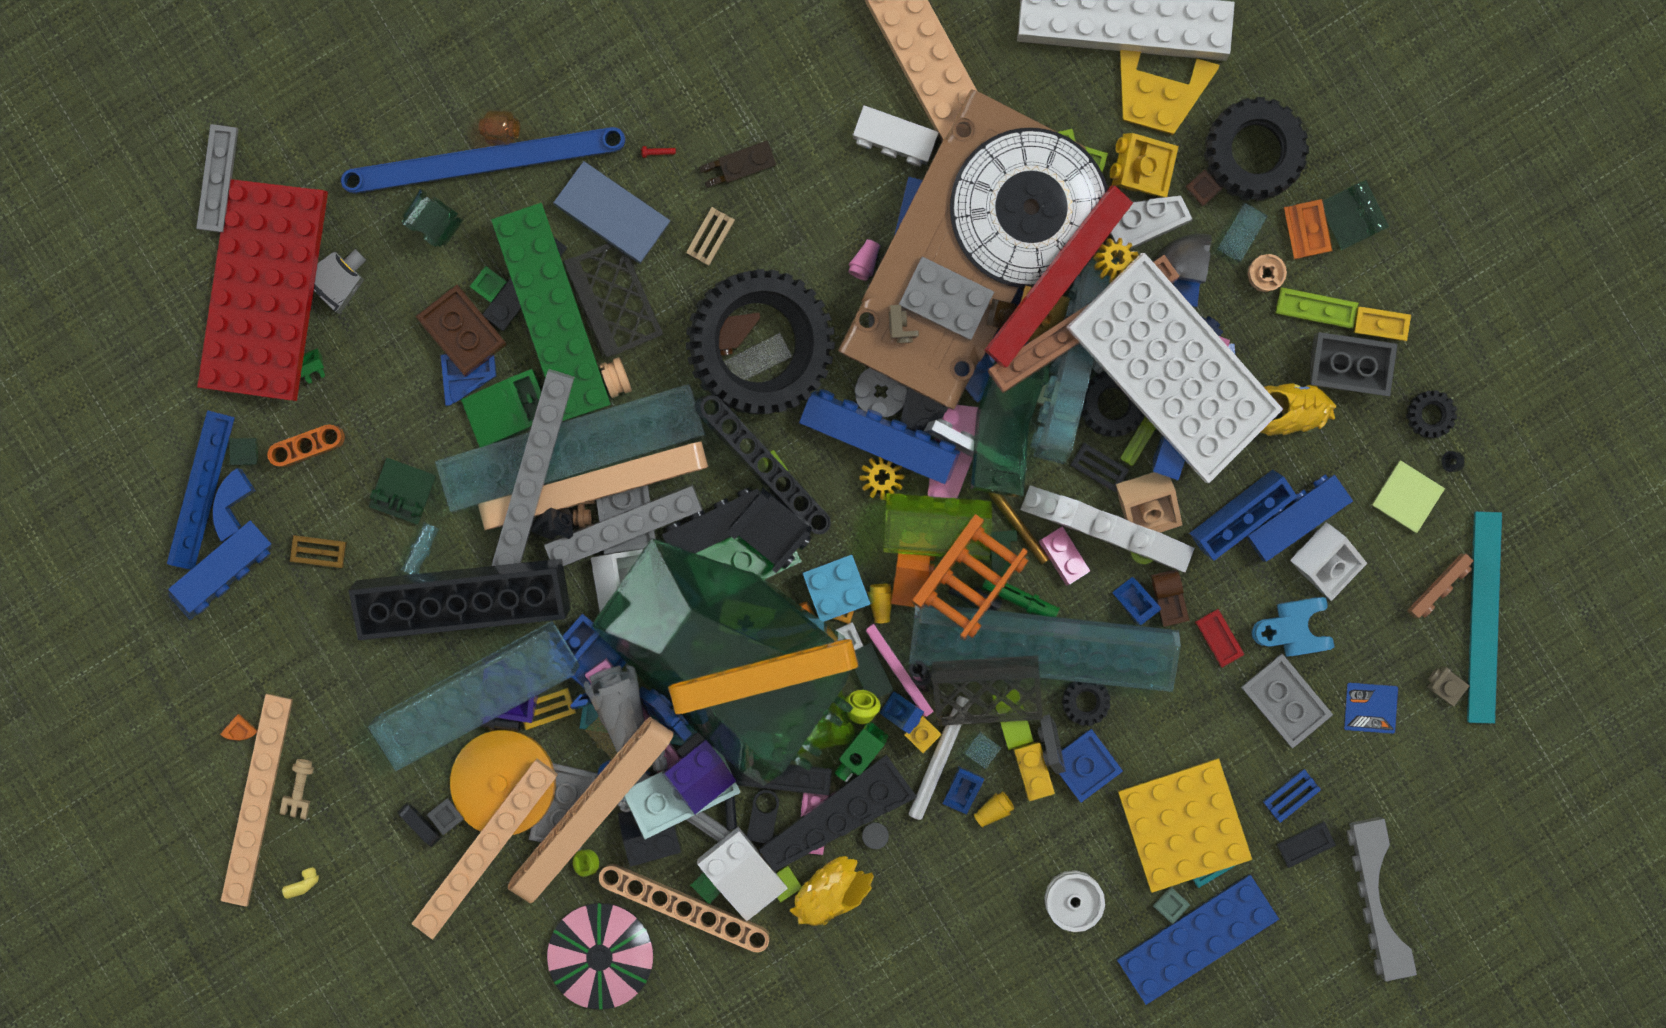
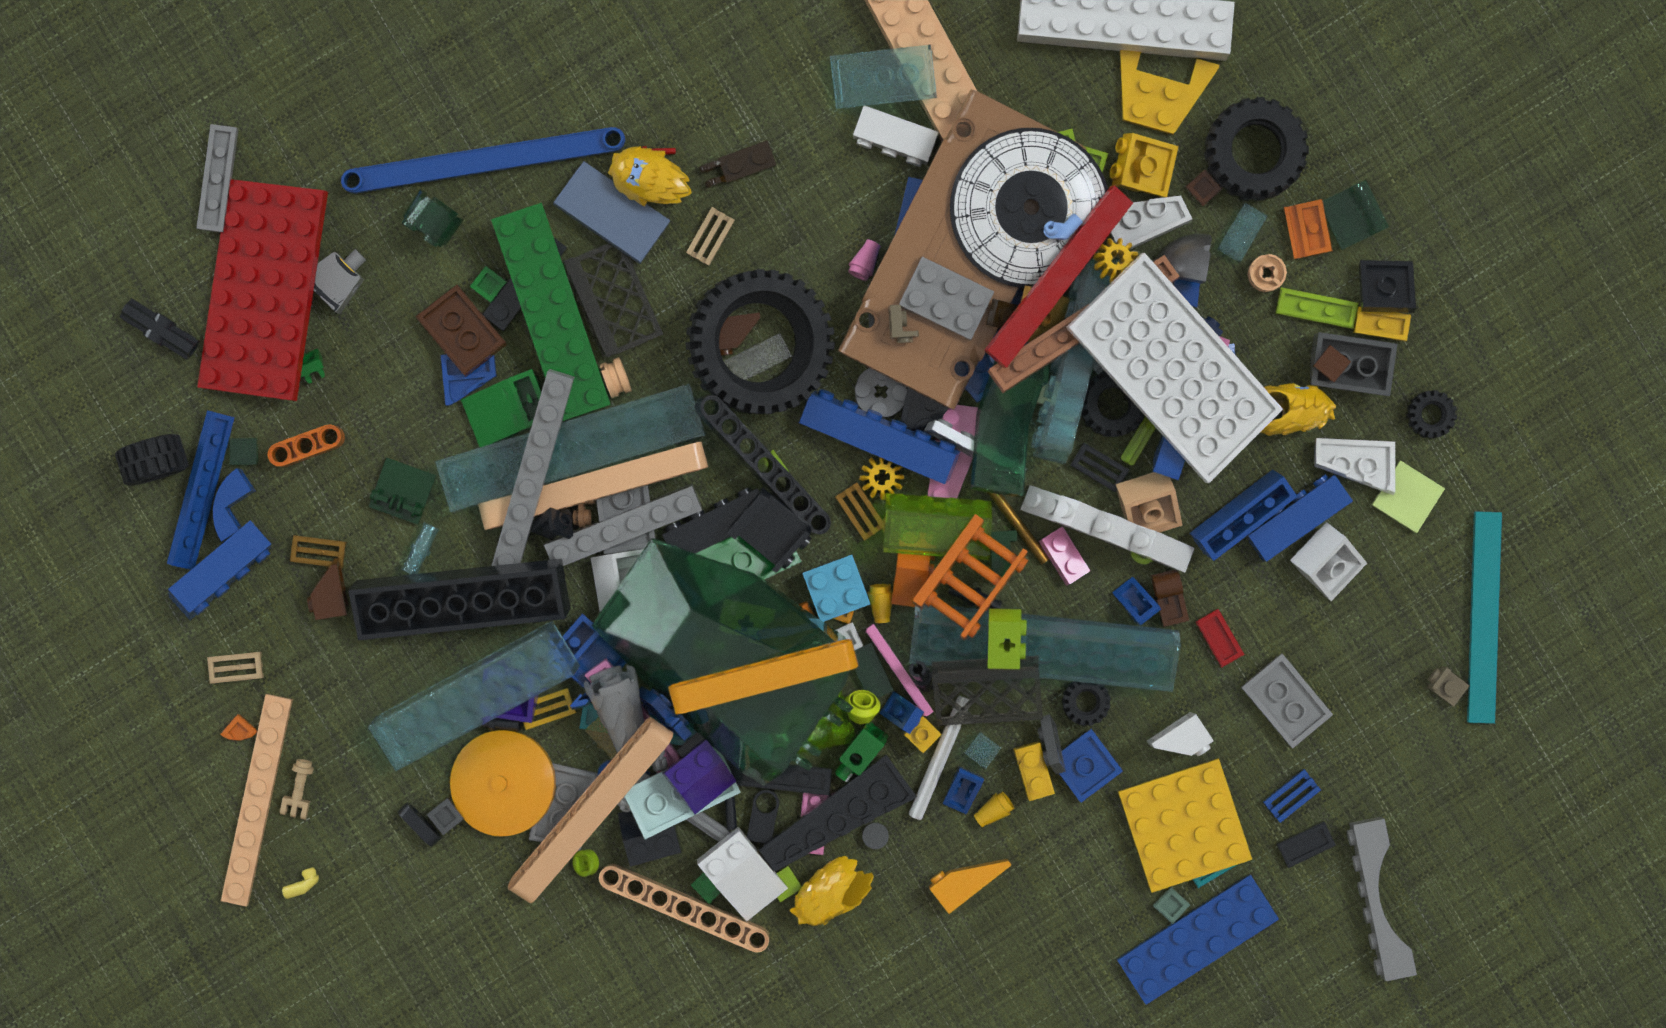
light nougat plate [412,759,558,940] -> none
clear orange head [479,111,520,145] -> none
dish [547,902,654,1009] -> none
green pin [981,579,1060,623] -> none
lime slope [992,688,1034,750] -> none
white wheel [1044,870,1105,932] -> none
dark azure piece [1252,597,1335,657] -> none
blue sticker [1344,683,1398,733] -> none
nougat plate [1407,553,1474,618] -> none
black hinge [1442,451,1465,472] -> none
none -> black tyre [115,434,189,486]
none -> black piece [120,298,200,360]
none -> tan tile [207,652,264,684]
none -> reddish brown slope [307,558,349,620]
none -> yellow head [608,146,692,207]
none -> clear light blue tile [830,44,937,109]
none -> pearl gold tile [835,483,886,541]
none -> light orange slope [929,859,1011,914]
none -> lime brick [988,609,1027,669]
none -> light blue arm [1043,213,1083,240]
none -> white slope [1147,712,1214,756]
none -> reddish brown tile [1313,345,1351,383]
none -> white wing [1314,438,1395,495]
none -> black plate [1359,260,1416,313]

